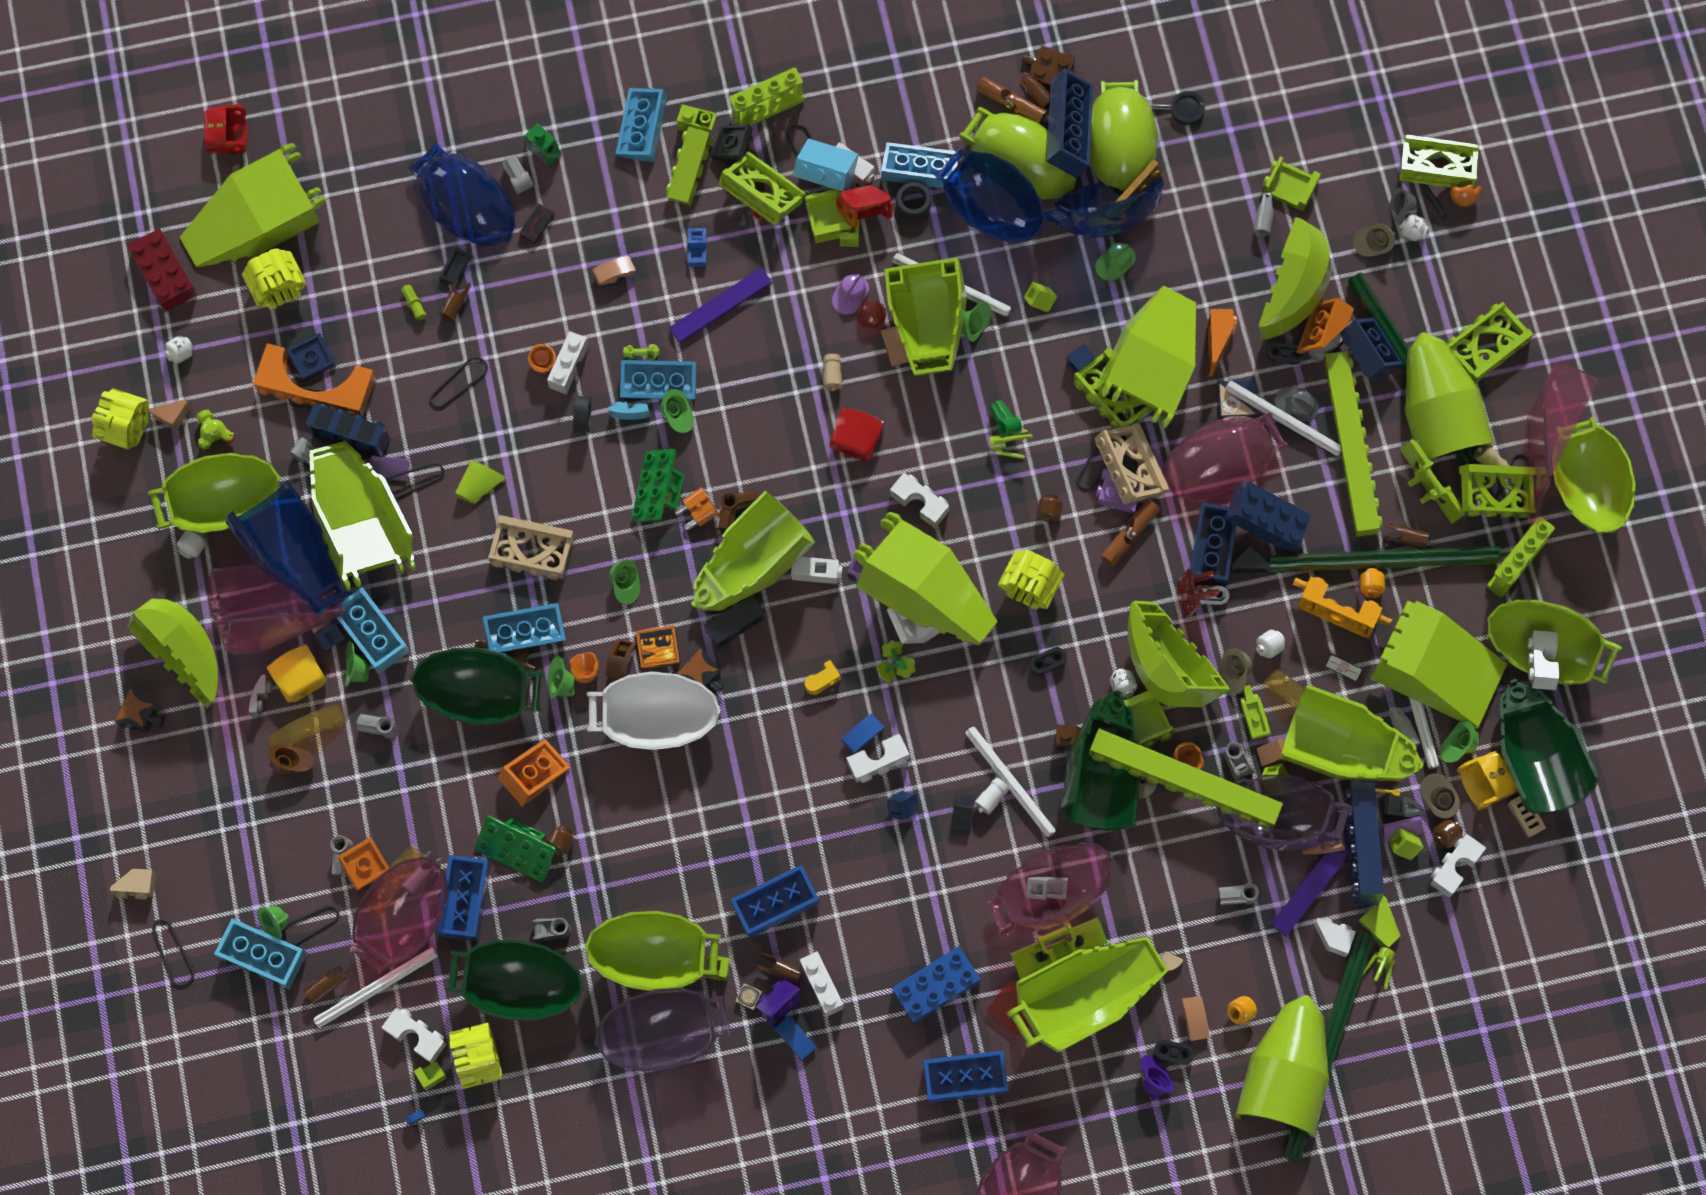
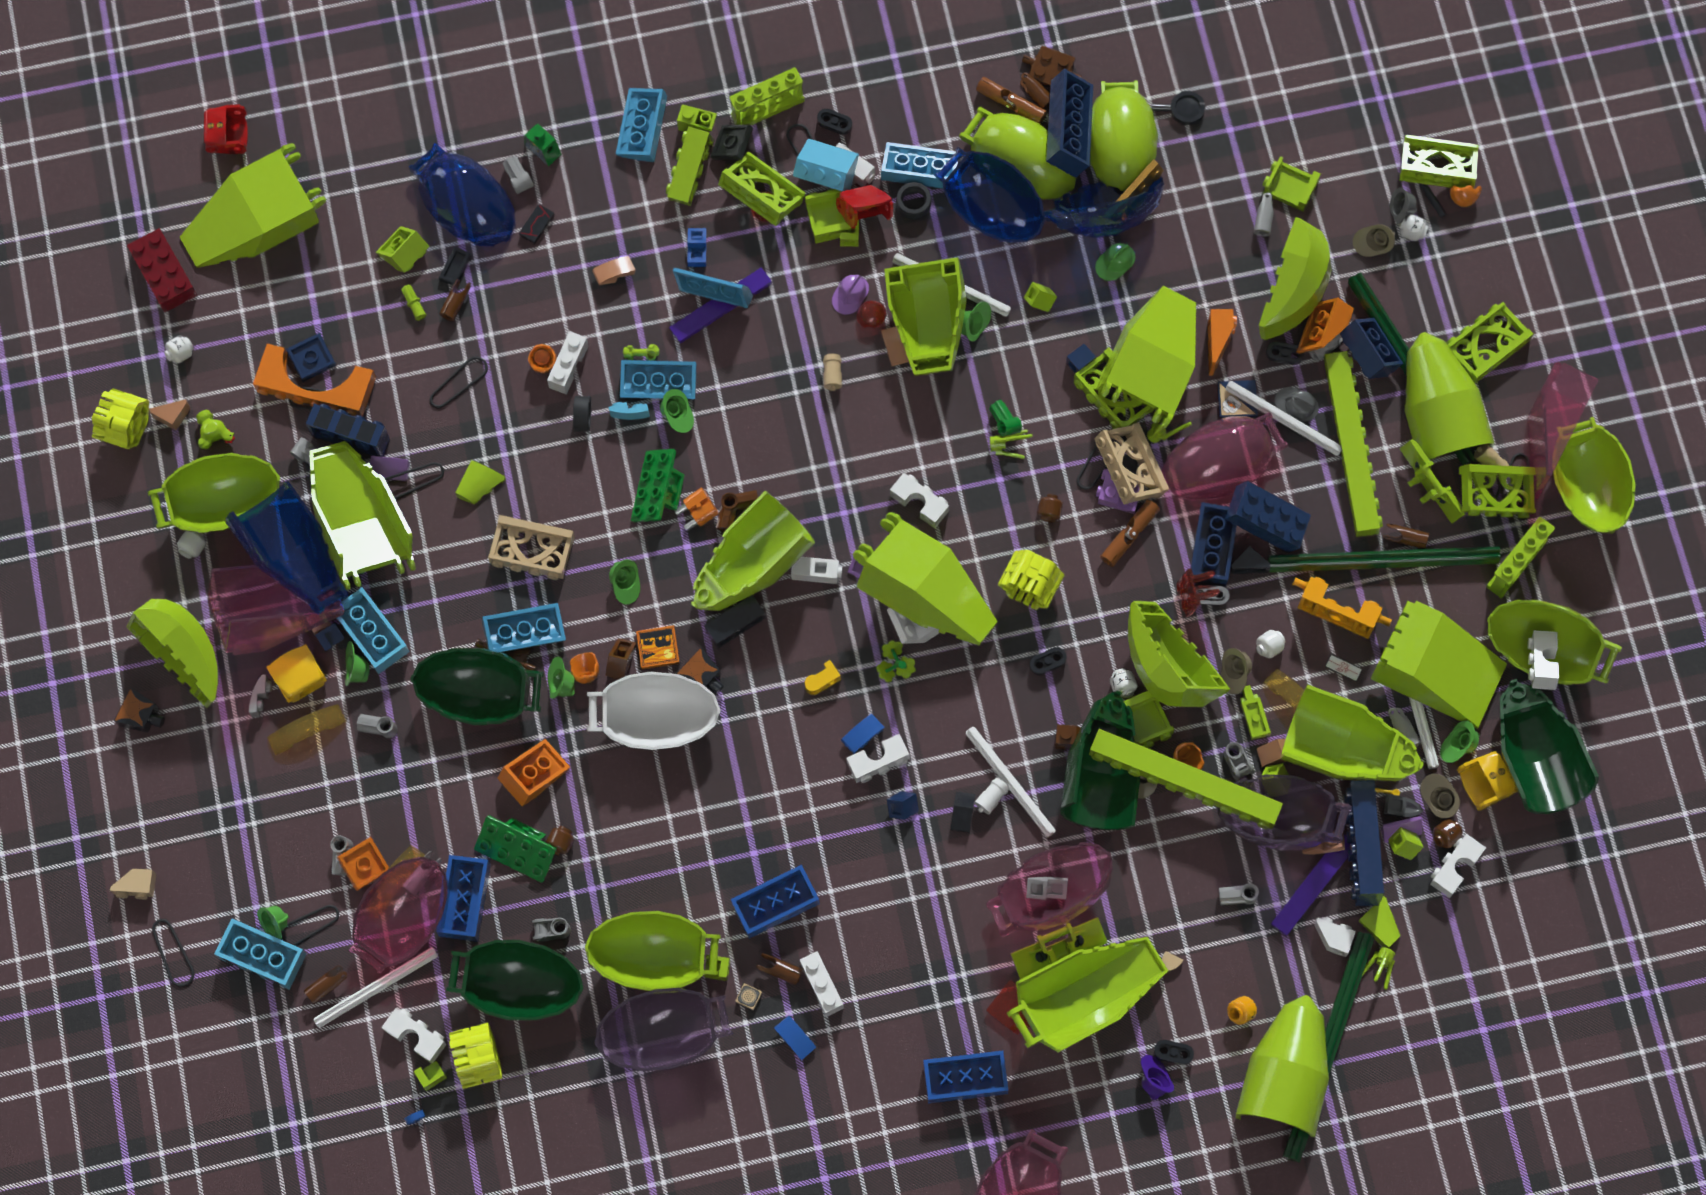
neon yellow piece [242,249,307,309] -> none
reddish brown piece [268,744,314,775] -> none
dark purple slope [756,980,802,1027] -> none
red piece [829,407,885,461] -> none
blue brick [892,946,981,1025] -> none
nougat slope [1181,996,1210,1041] -> none
light orange head [1360,568,1385,598] -> none
tan slope [1508,796,1546,838] -> none
none -> lime slope [376,226,430,273]
none -> dark azure slope [673,268,753,308]
none -> black plate [817,109,852,135]
none -> lime plant [1147,412,1192,443]

